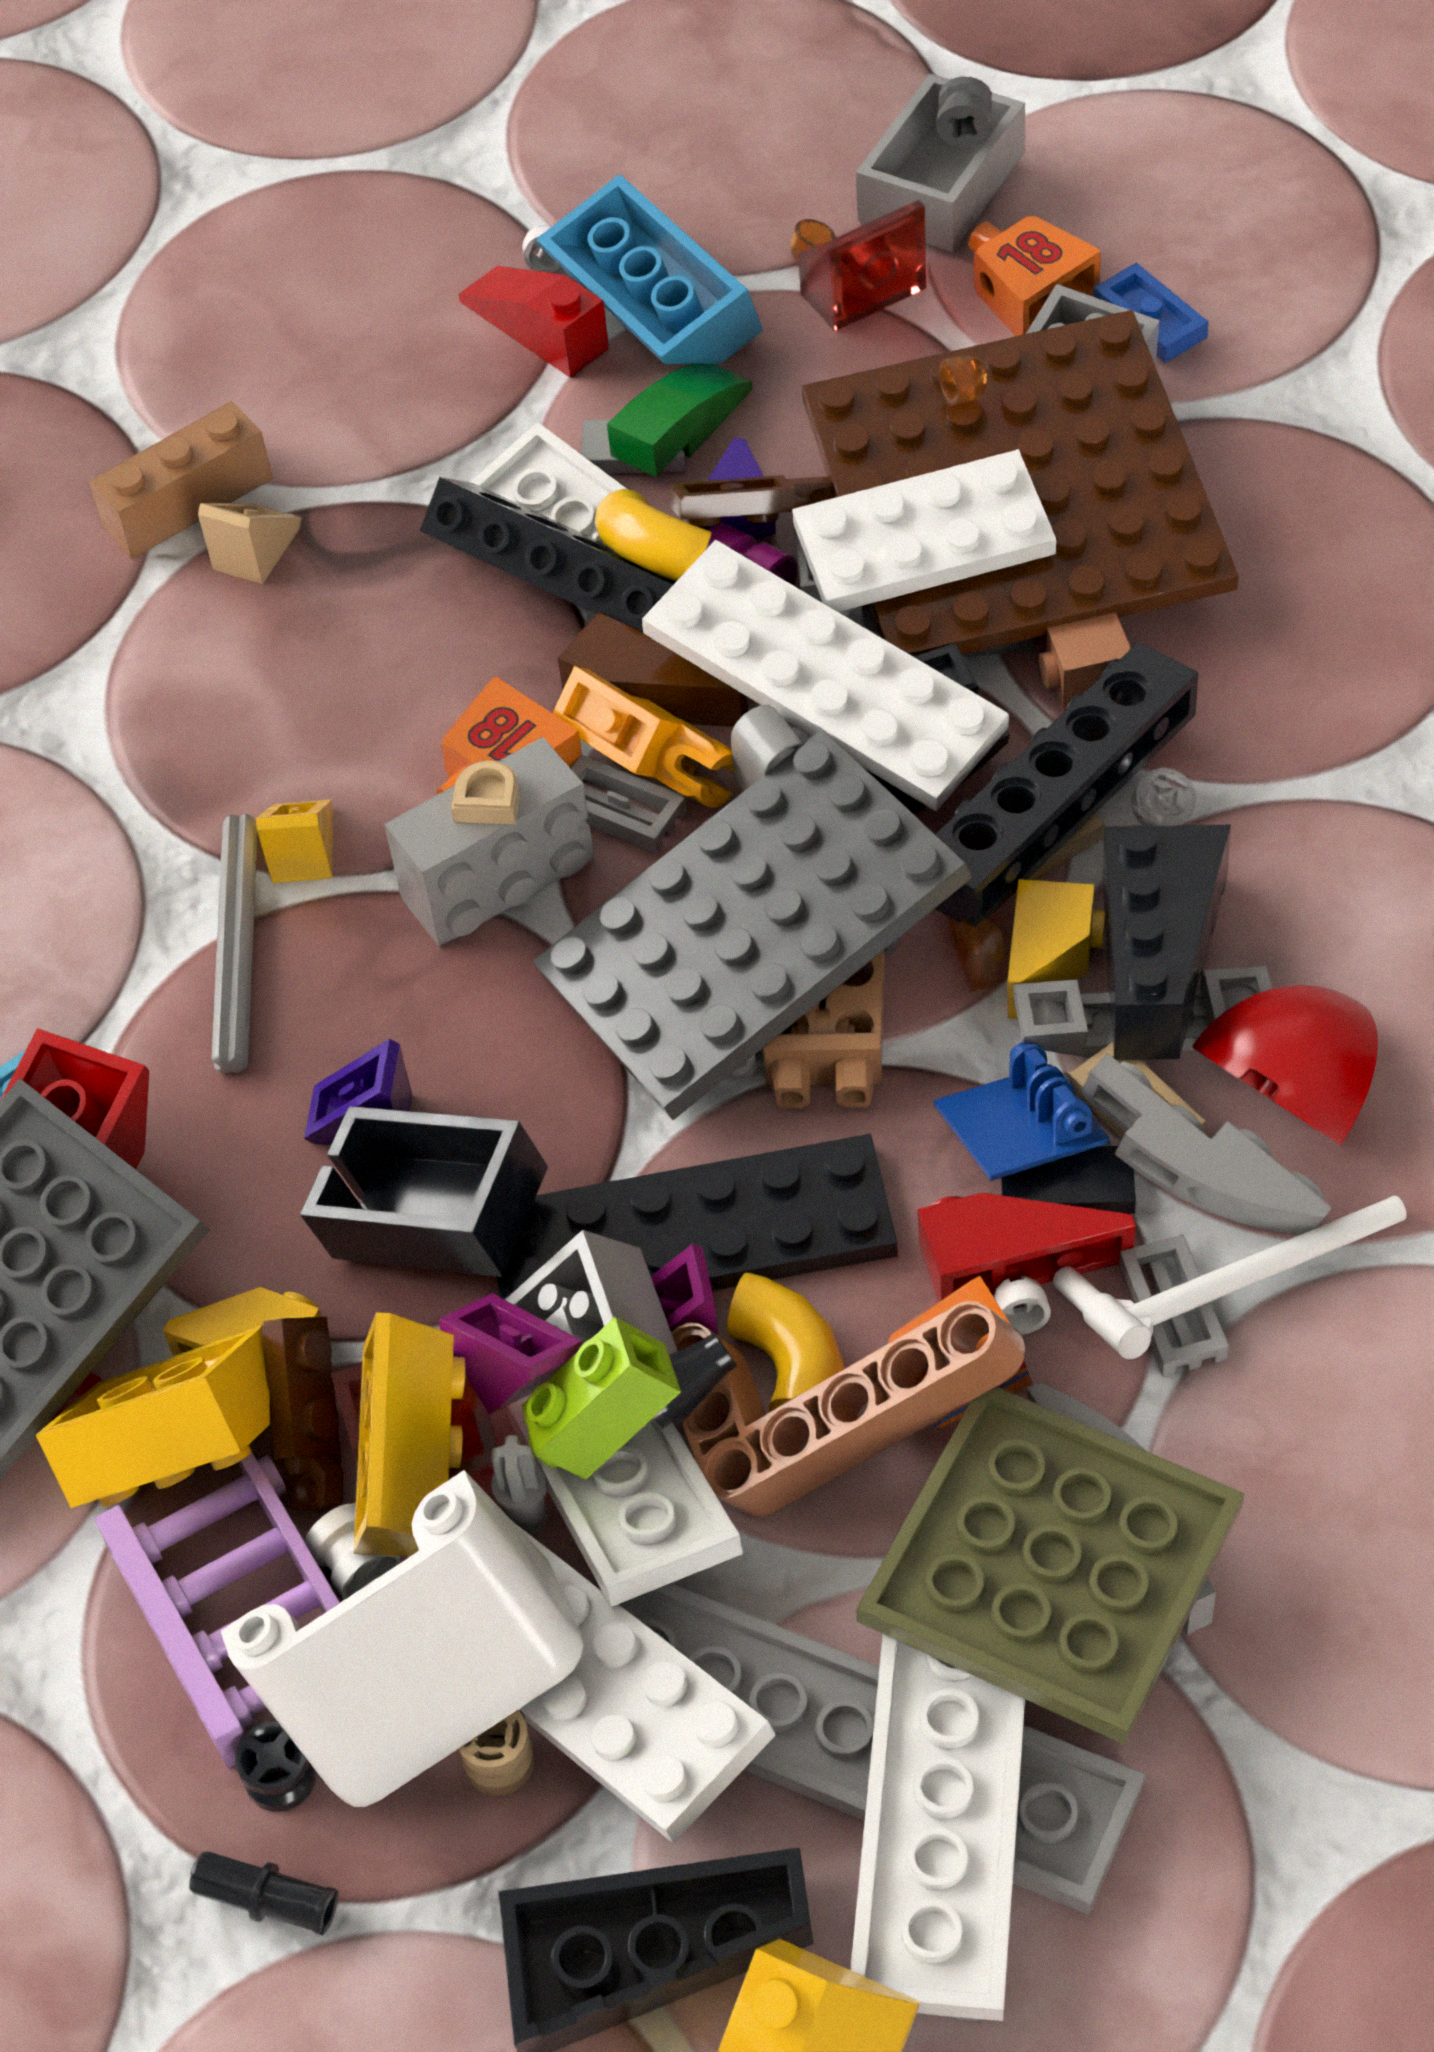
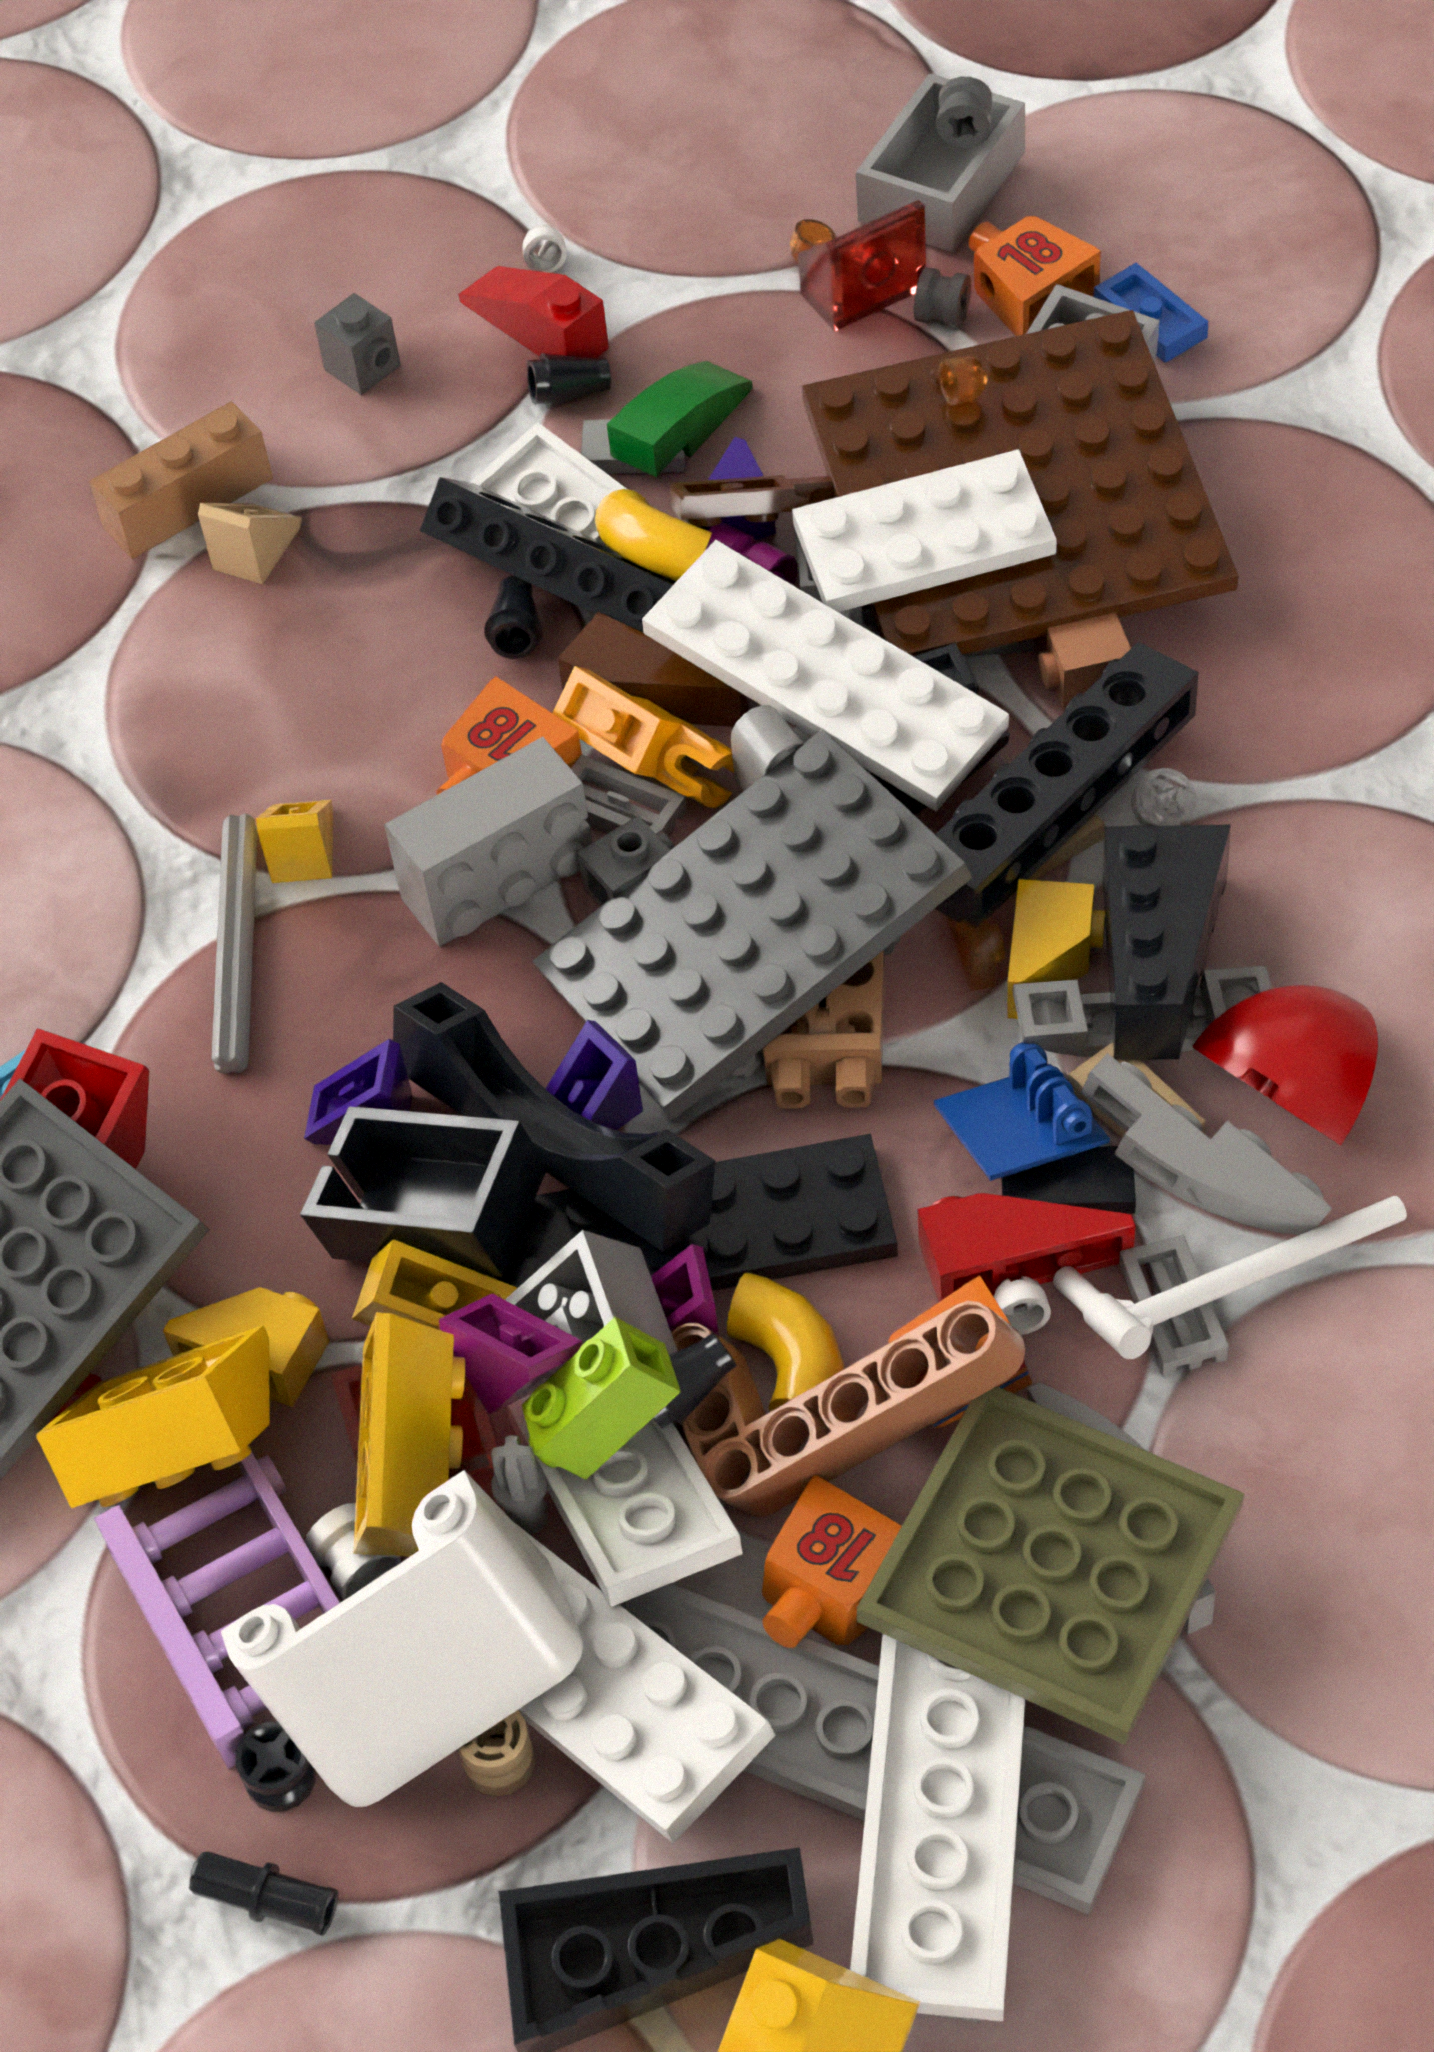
reddish brown hinge [261,1317,343,1510] -> none
tan tile [451,761,520,825] -> none
dark azure slope [536,174,763,364] -> none
none -> dark grey brick [314,293,401,395]
none -> yellow slope [352,1240,517,1330]
none -> black arch [393,982,716,1252]
none -> black cone [484,576,543,659]
none -> black cone [527,353,611,409]
none -> dark purple slope [545,1020,643,1130]
none -> dark grey brick [577,815,675,907]
none -> orange torso [762,1474,902,1648]
none -> dark grey wheel [914,267,971,329]

